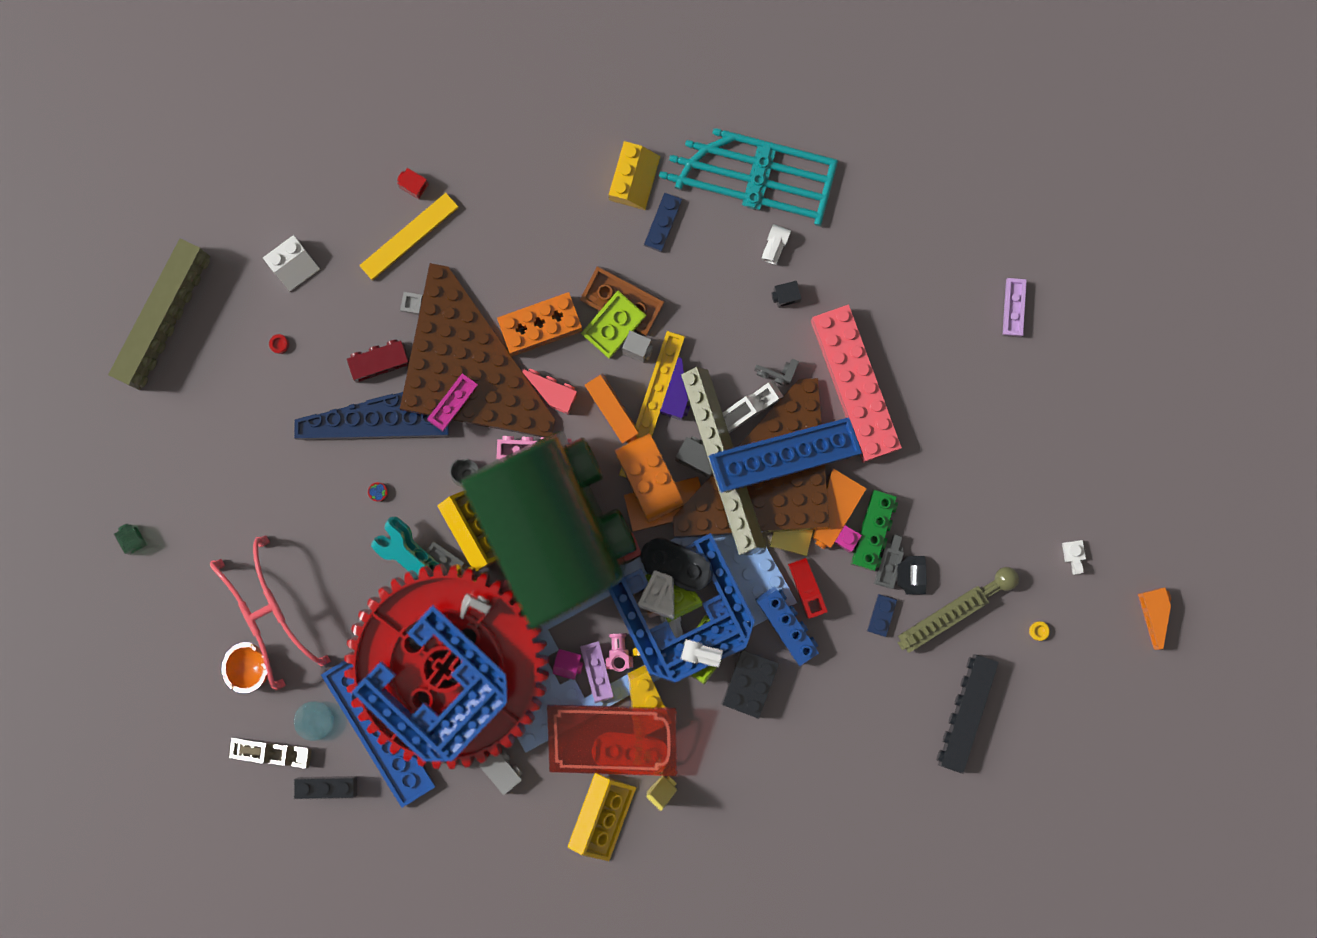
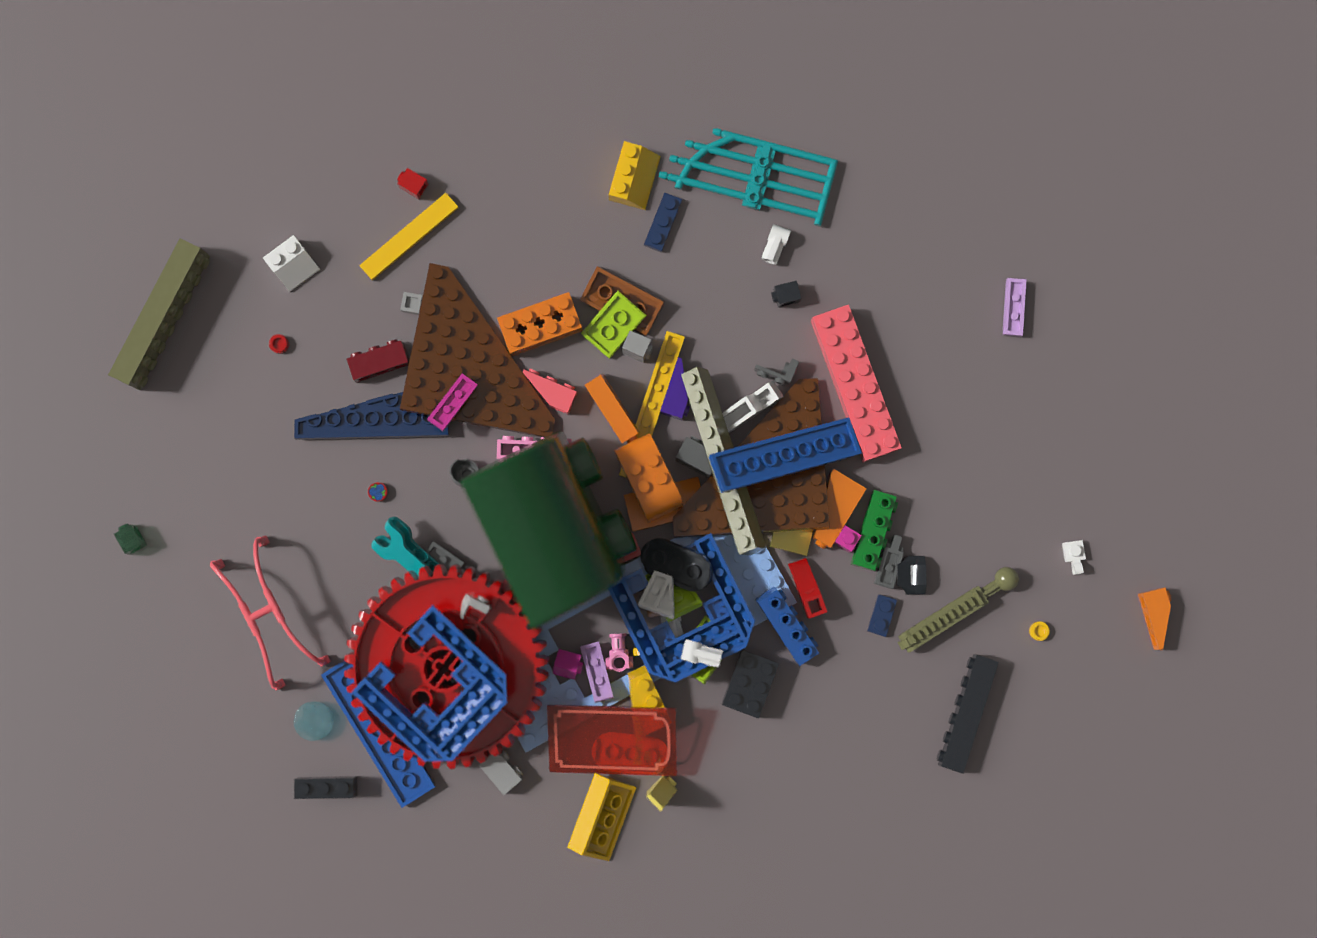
orange cylinder [222,643,268,693] -> none
slope [229,738,312,768] -> none
yellow slope [437,491,498,572] -> none

